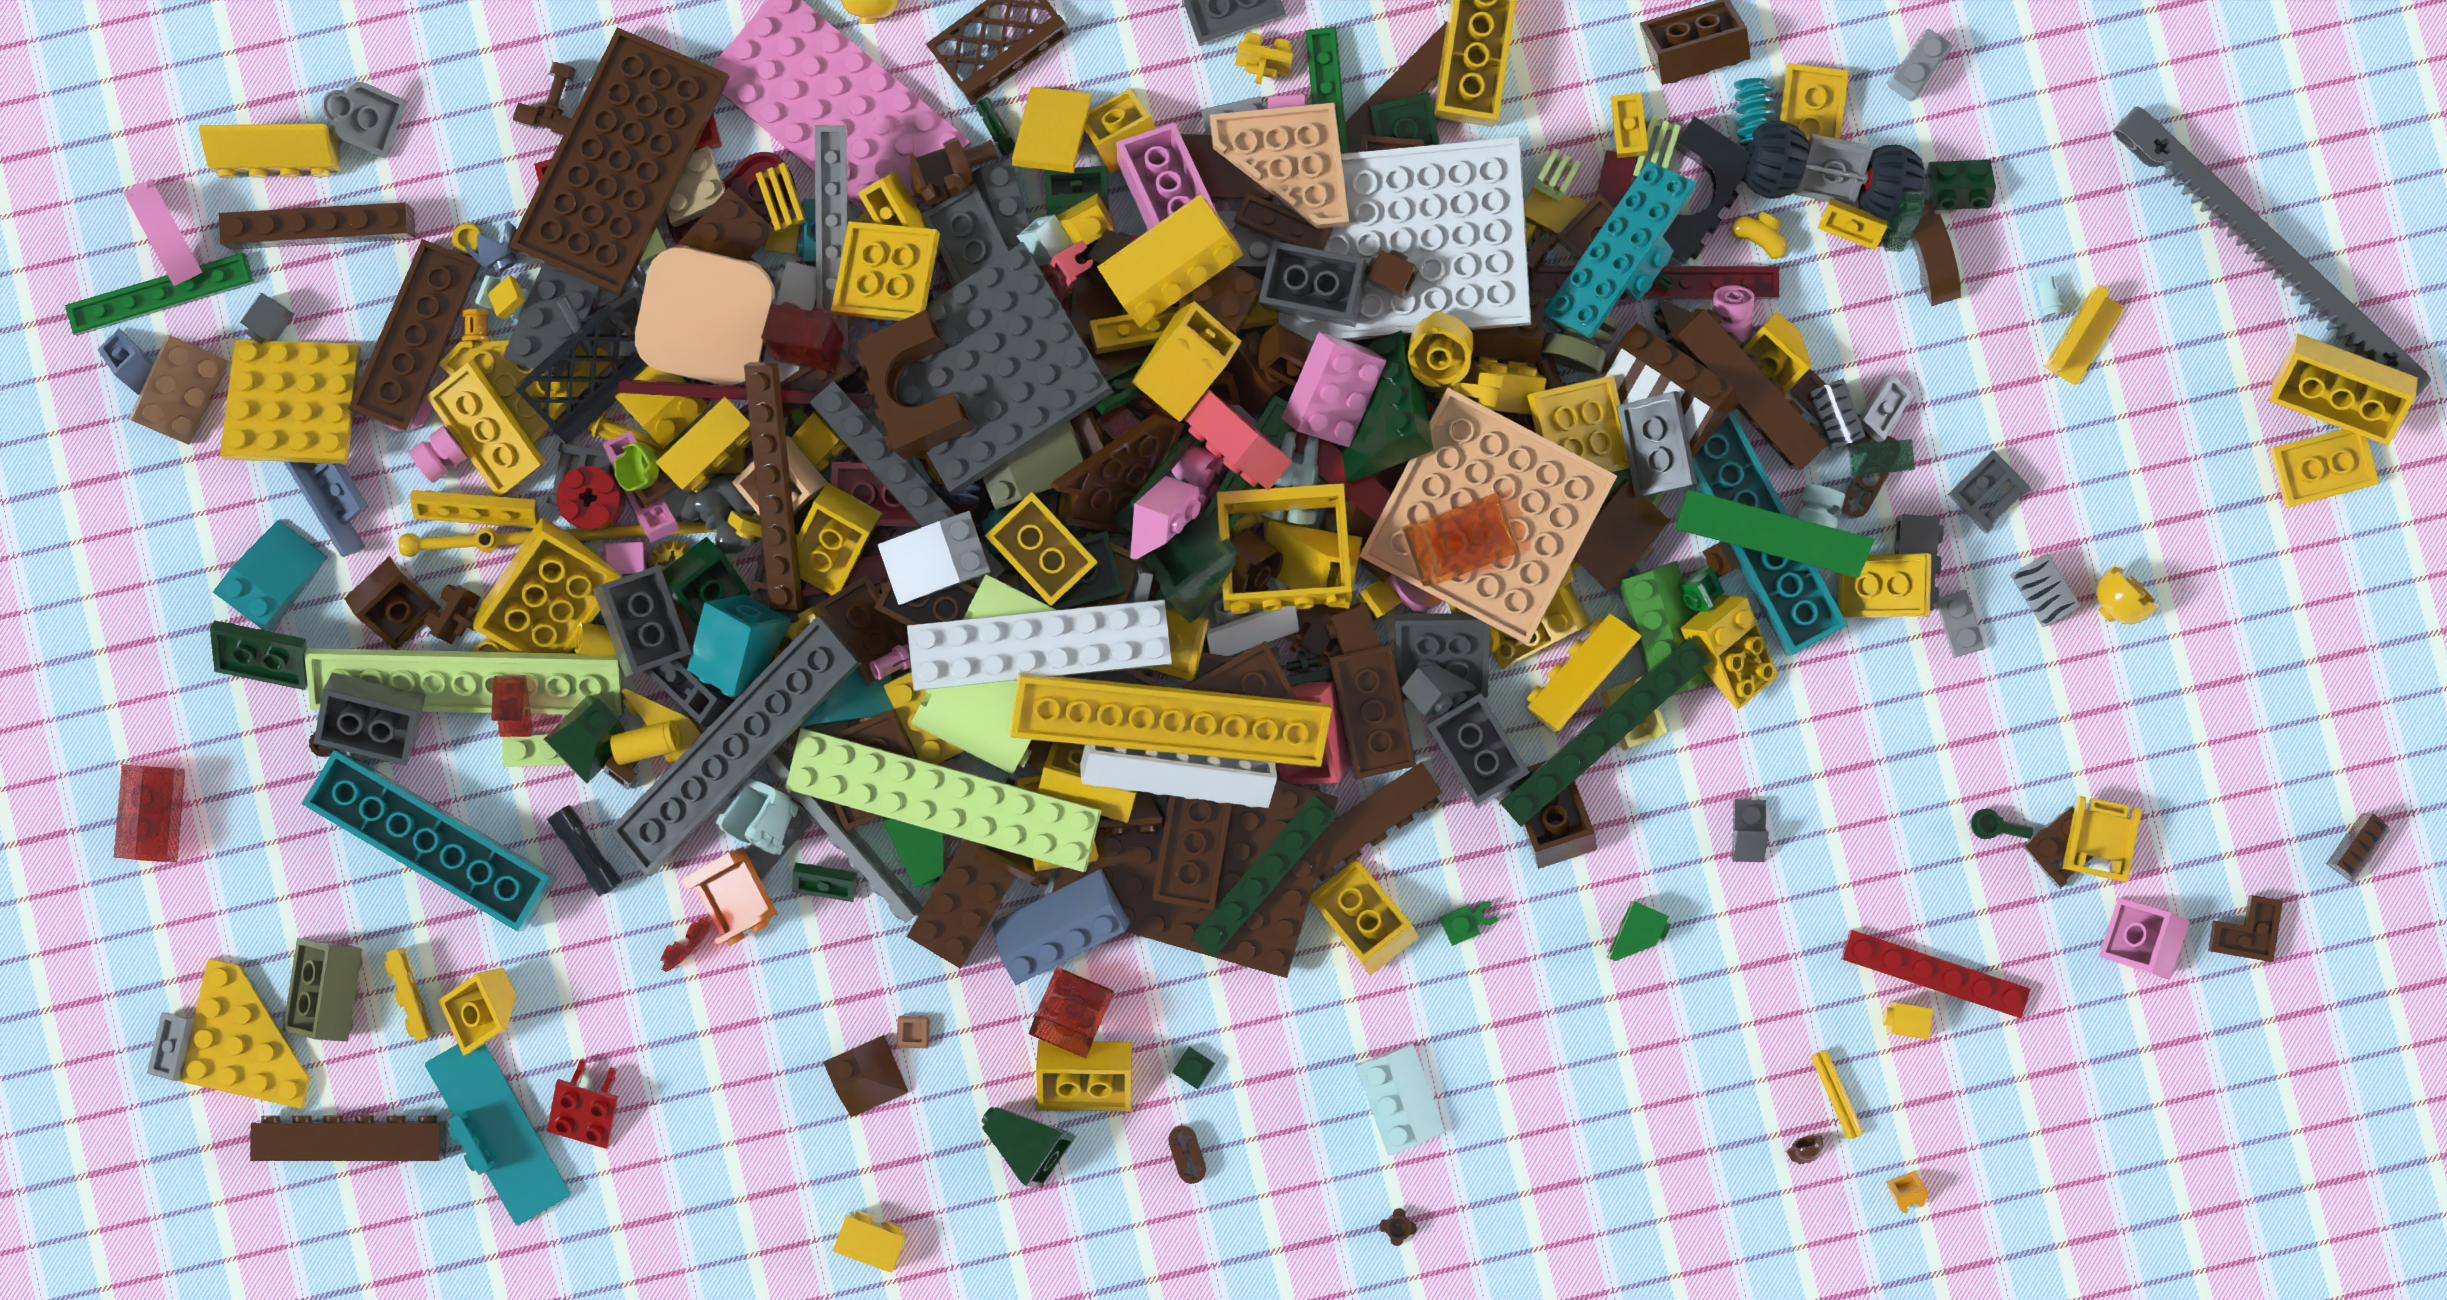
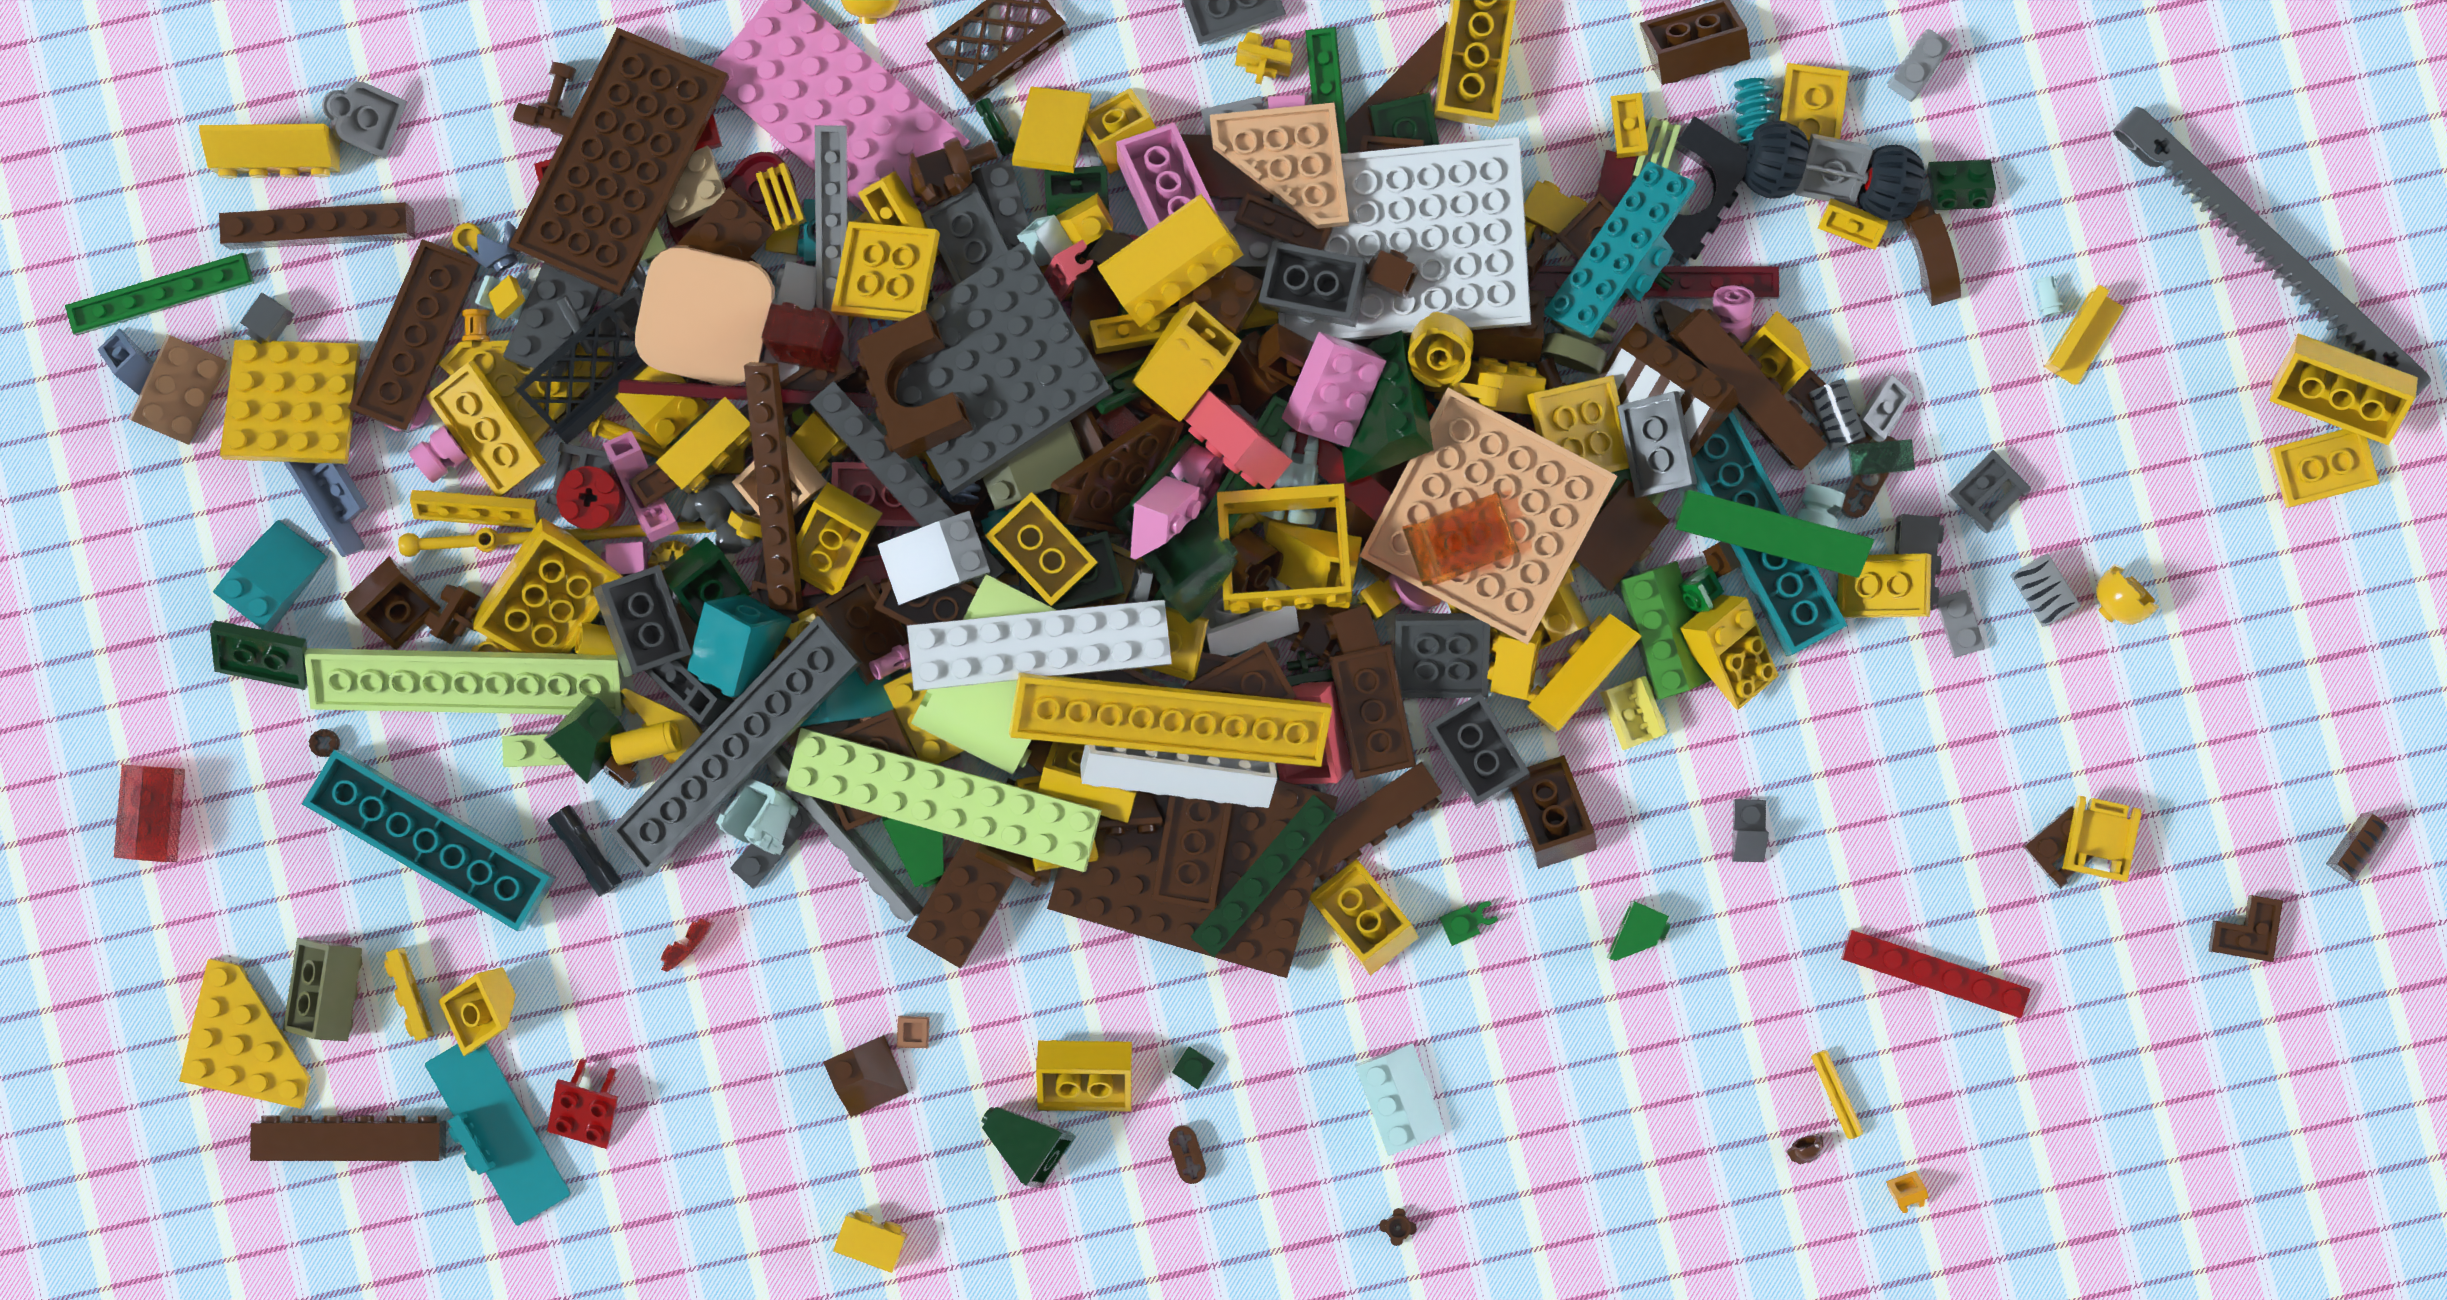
bright pink arch [123,179,202,286] -> none
light grey plate [147,1012,195,1081] -> none
dark grey brick [313,672,425,766] -> none
clear red slope [491,675,533,737] -> none
lime hair [614,441,660,491] -> none
panel [681,847,778,946] -> none
dark green plate [792,862,857,902] -> none
sand blue slope [992,868,1131,986] -> none
clear red brick [1028,967,1114,1058] -> none
dark grey slope [1401,664,1476,716] -> none
dark green plate [1499,637,1711,827] -> none
yellowish green tile [1533,148,1581,201] -> none
yellow piece [1731,212,1788,259] -> none
yellow brick [1882,1001,1934,1040] -> none
clear green beam [1883,191,1924,252] -> none
dark green plate [1970,809,2033,839] -> none
bright pink slope [2099,897,2190,980] -> none
none -> yellow brick [1487,630,1542,700]

